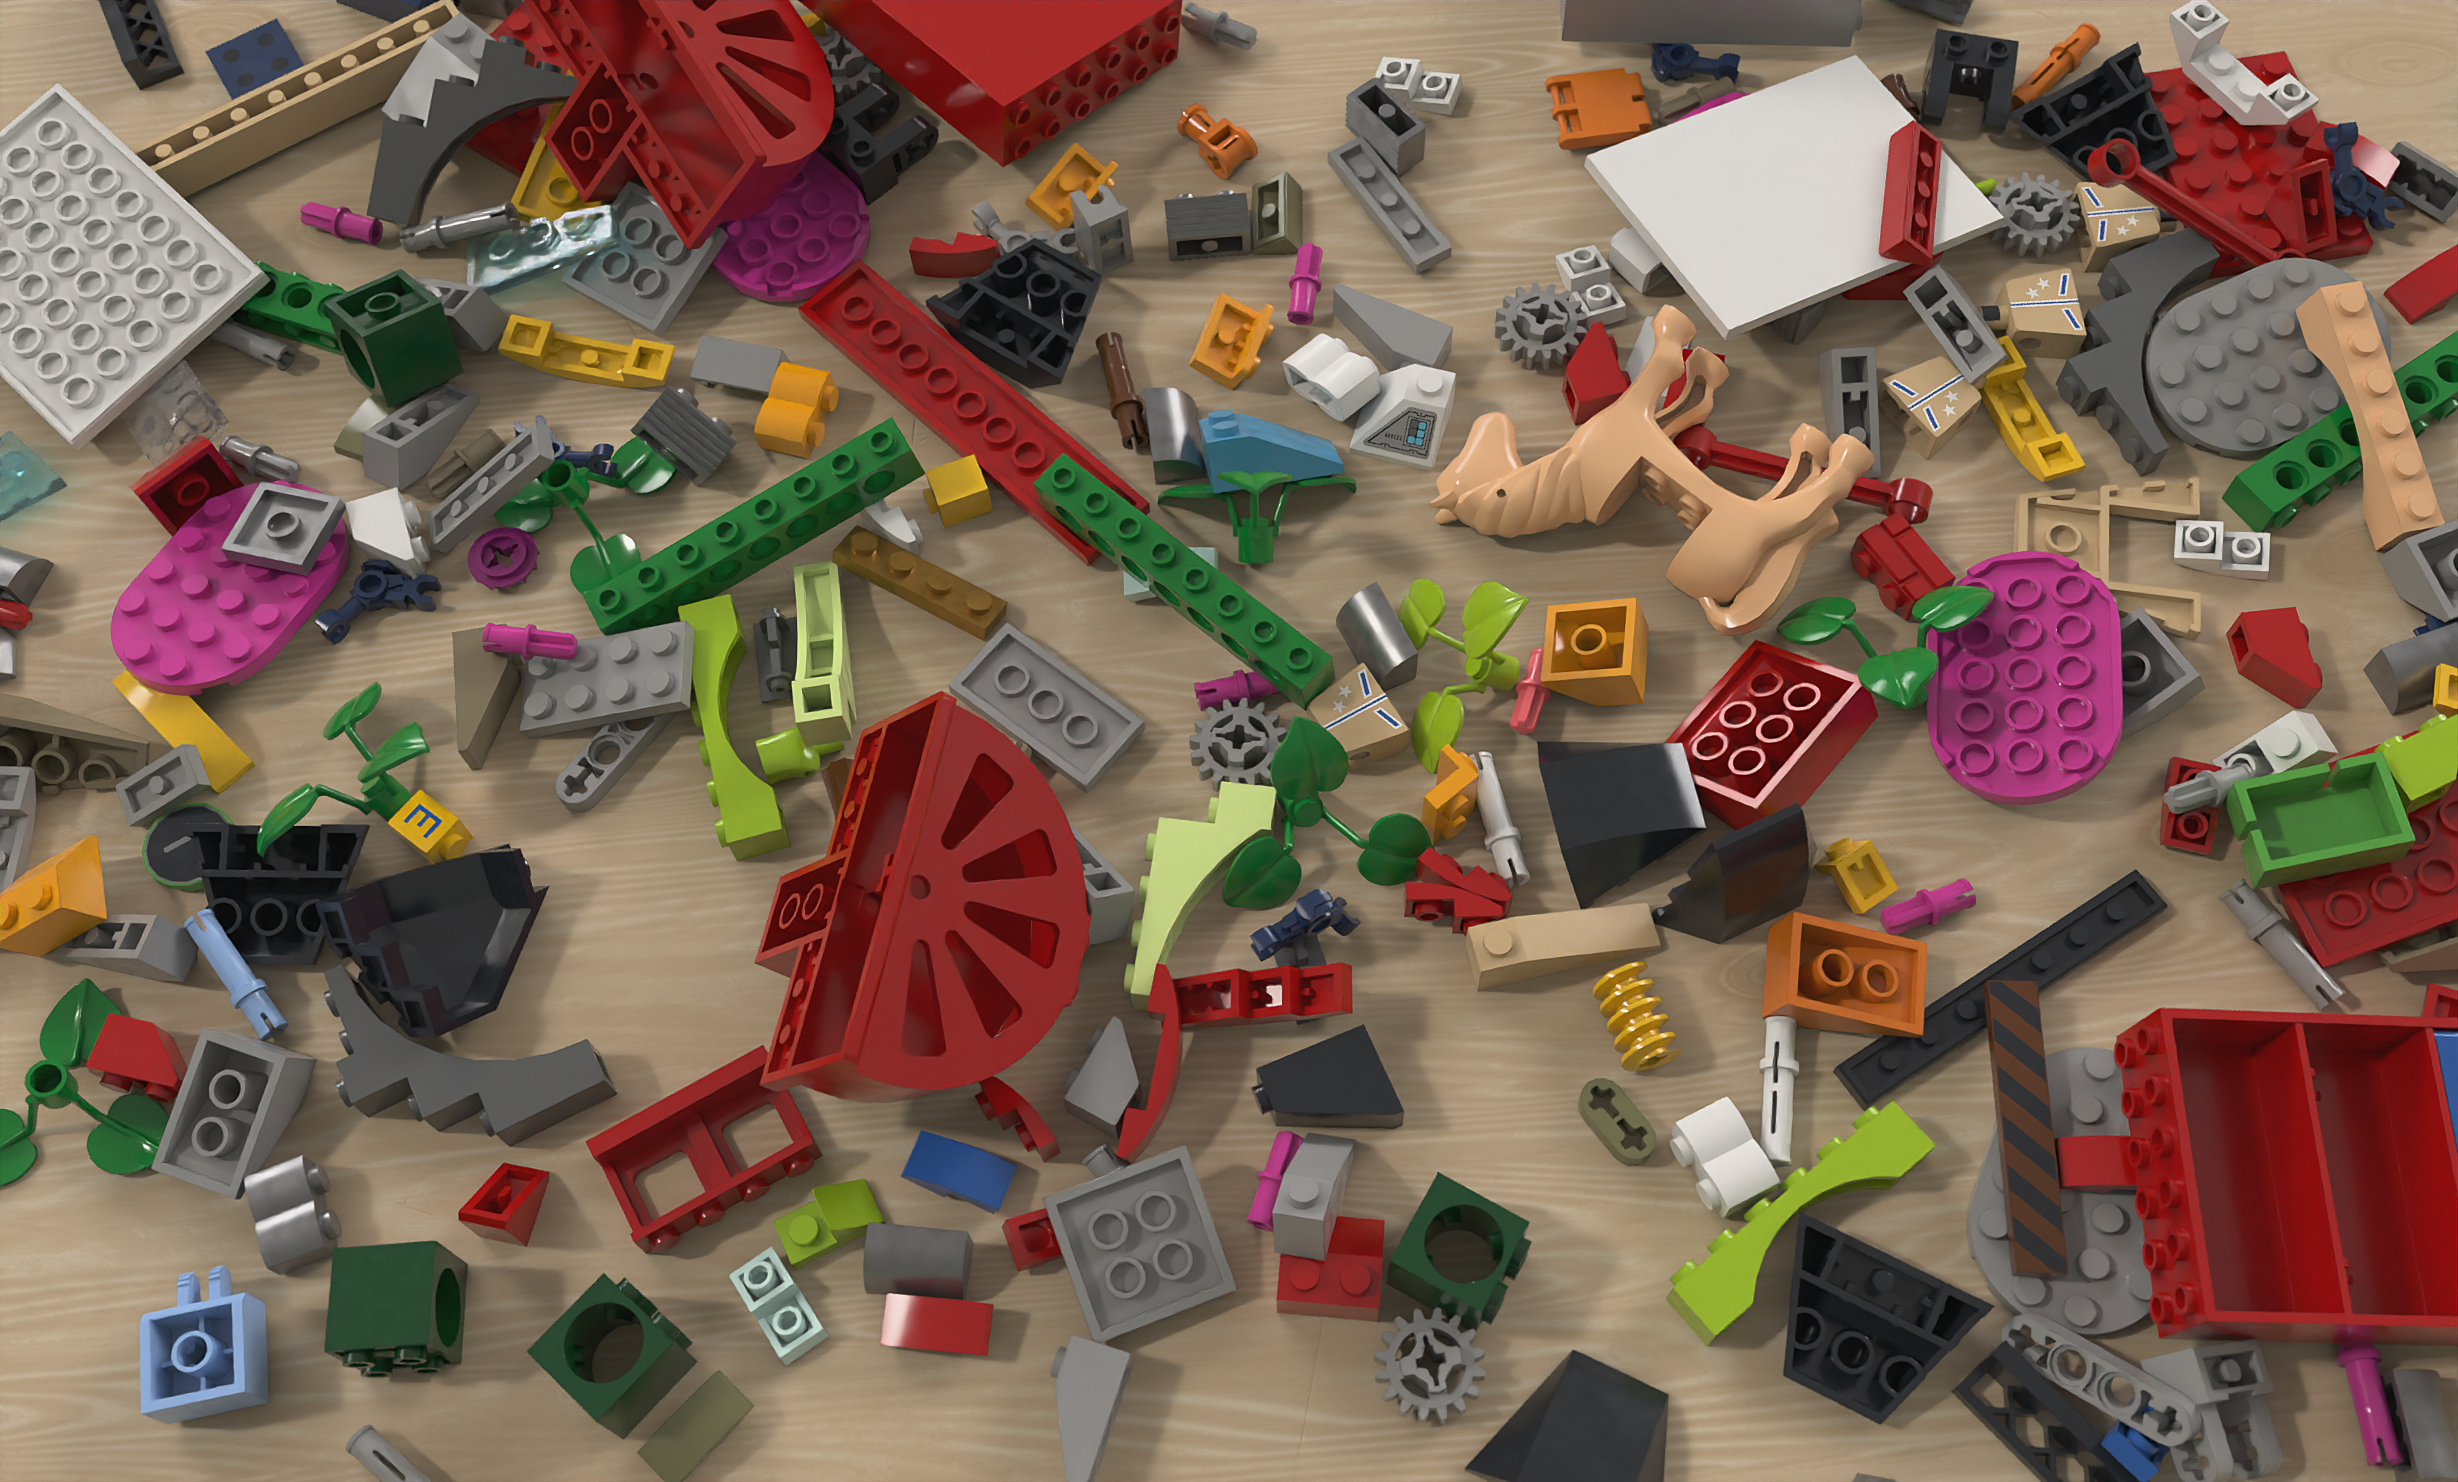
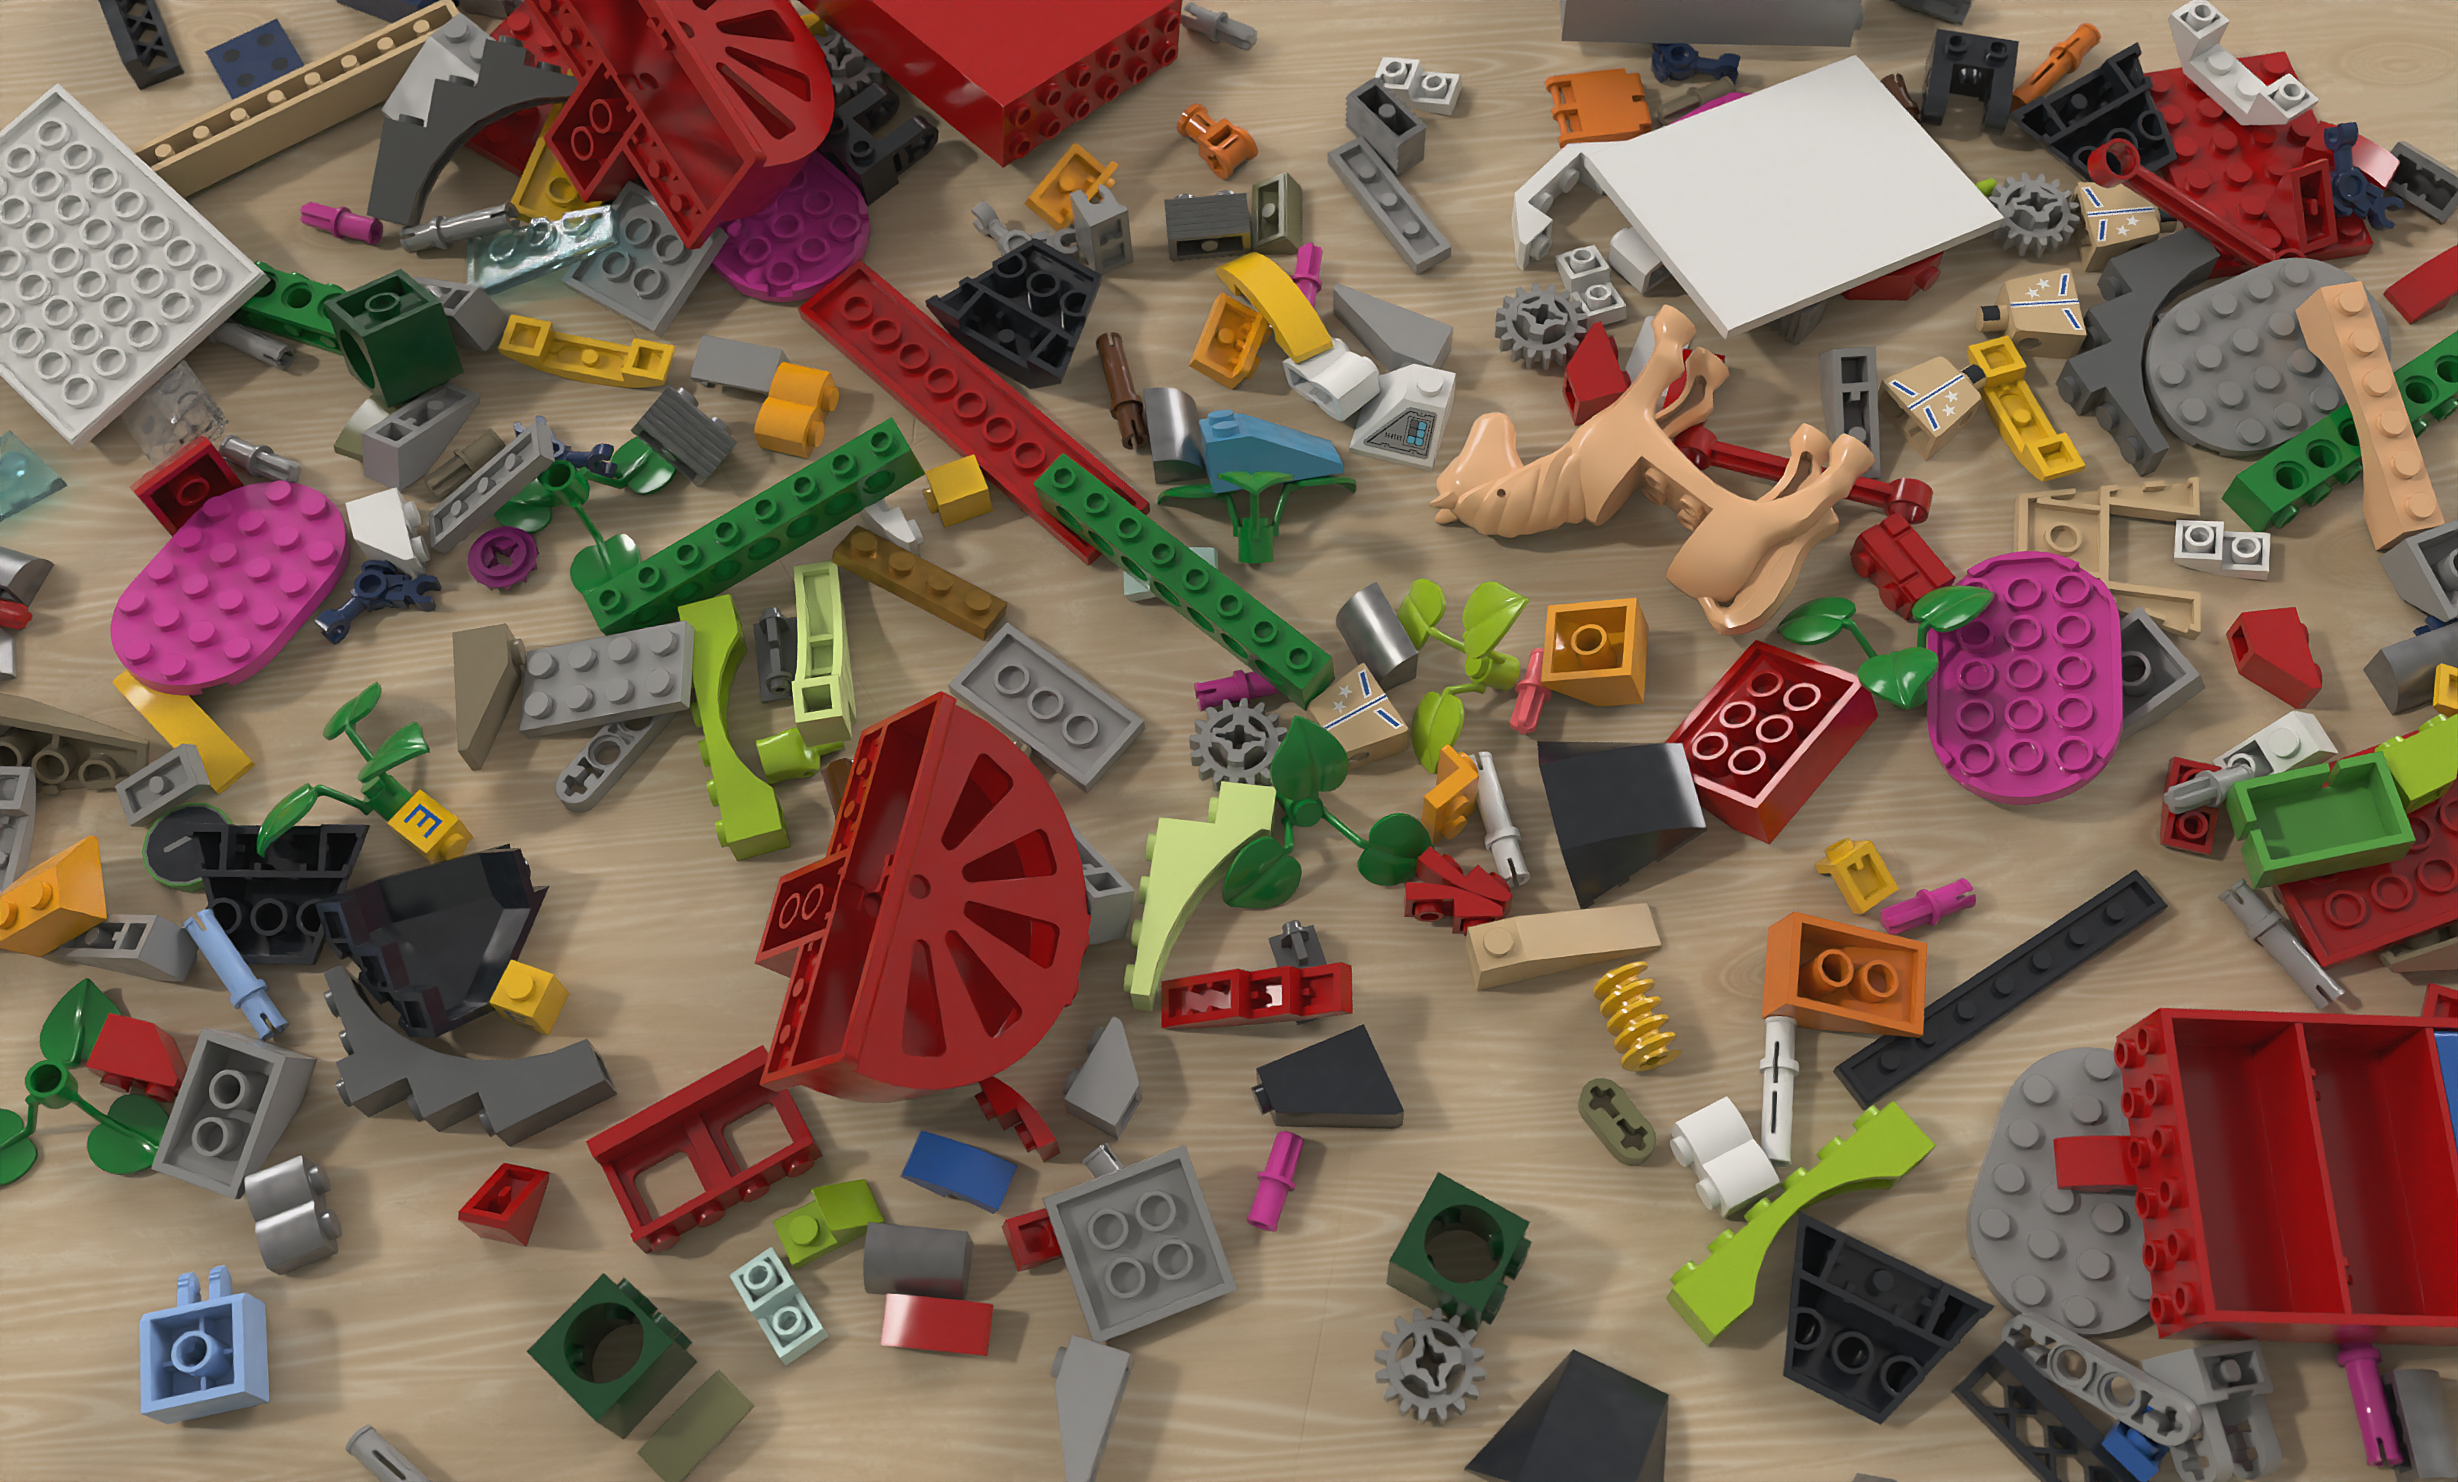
flat silver plate [221,481,346,576] -> none
dark green brick [324,1240,468,1378] -> none
dark pink axle [482,623,578,660] -> none
red slope [909,232,1001,278] -> none
red slope [1116,963,1183,1164] -> none
dark blue piece [1250,889,1361,962] -> none
light grey slope [1272,1132,1357,1261] -> none
red slope [1276,1216,1385,1322] -> none
black wedge [1651,802,1817,944] -> none
red slope [1878,120,1942,266] -> none
light grey slope [1902,263,2009,386] -> none
tile [1983,980,2069,1278] -> none
none -> yellow brick [489,959,570,1036]
none -> yellow slope [1216,252,1333,364]
none -> white slope [1512,141,1625,270]

